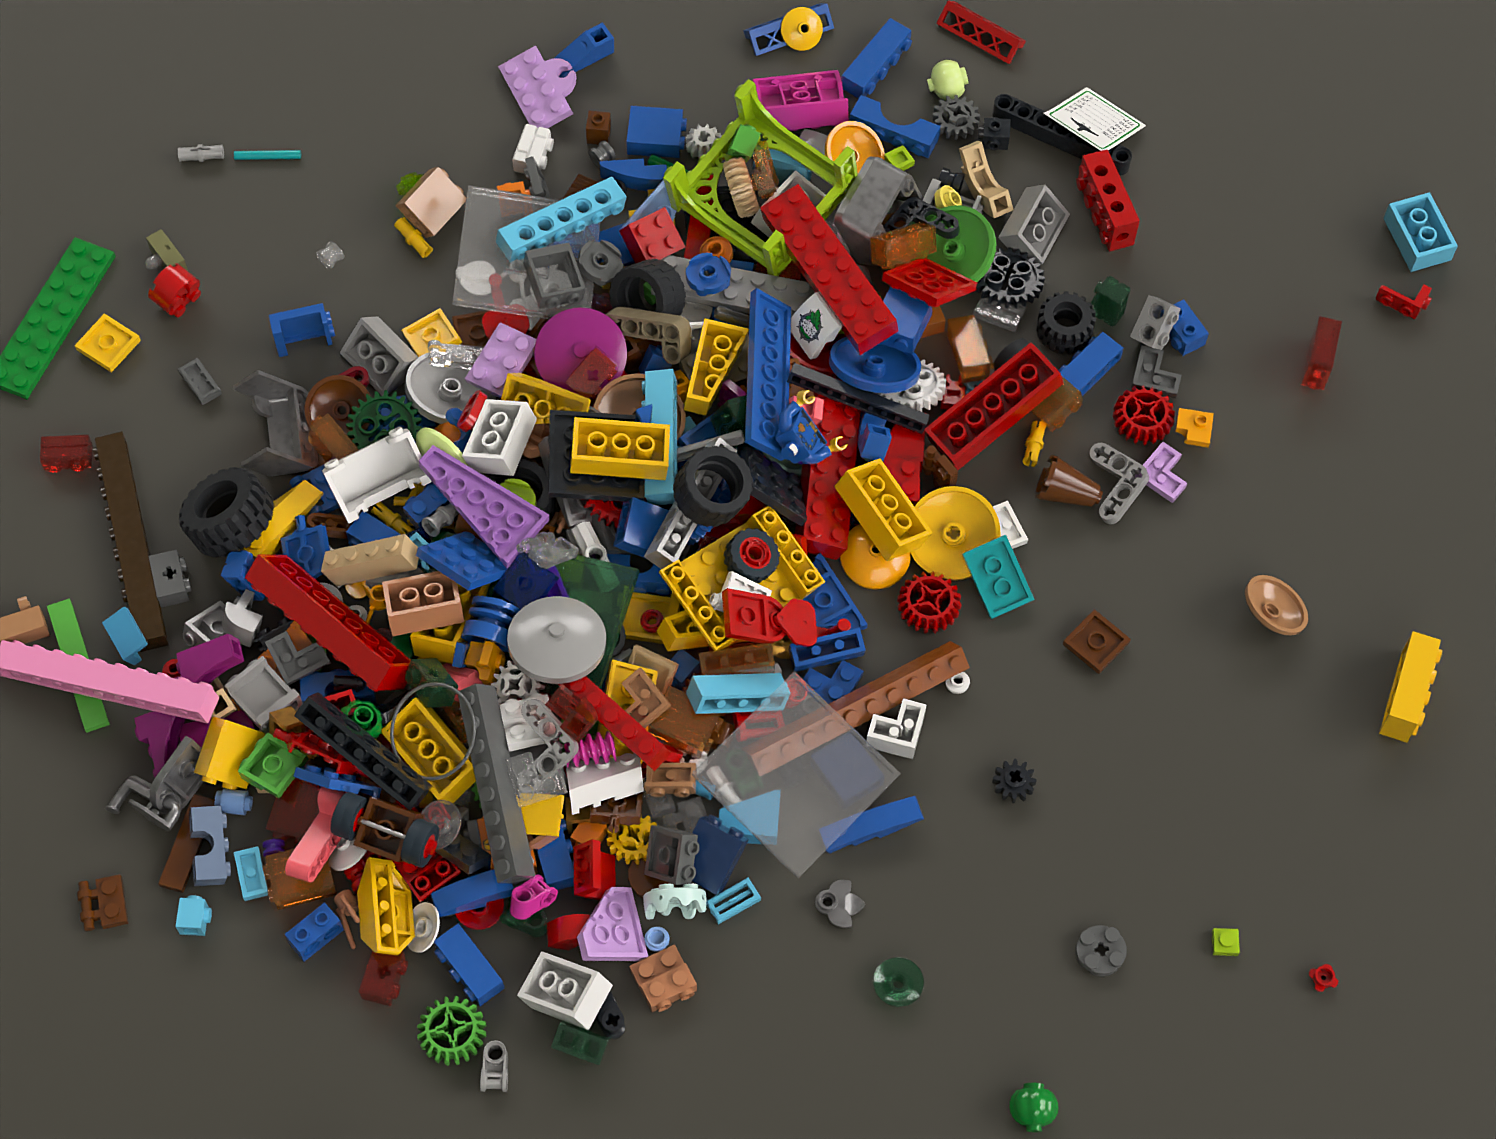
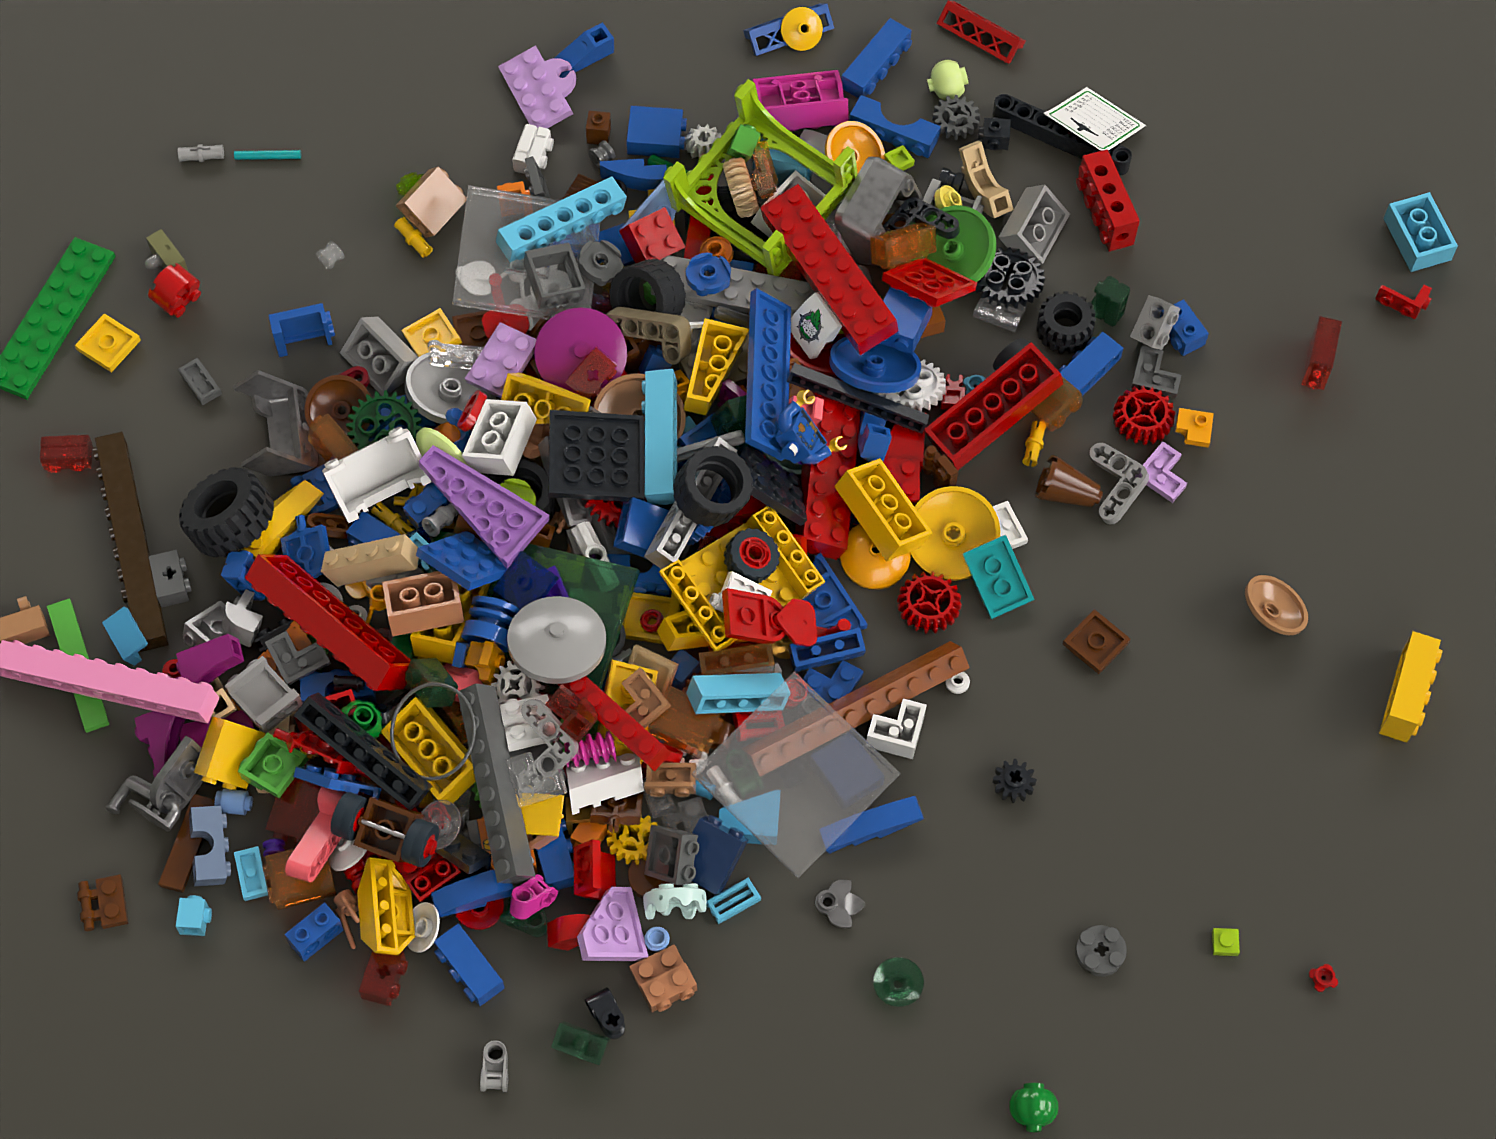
pearl gold panel [269,706,306,735] -> none
bright green gear [417,996,487,1066] -> none
clear plate [516,532,579,569] -> none
white brick [517,951,613,1030] -> none
yellow brick [570,417,670,480] -> none
blue slope [635,404,653,423] -> none
clear orange brick [947,315,993,383] -> none

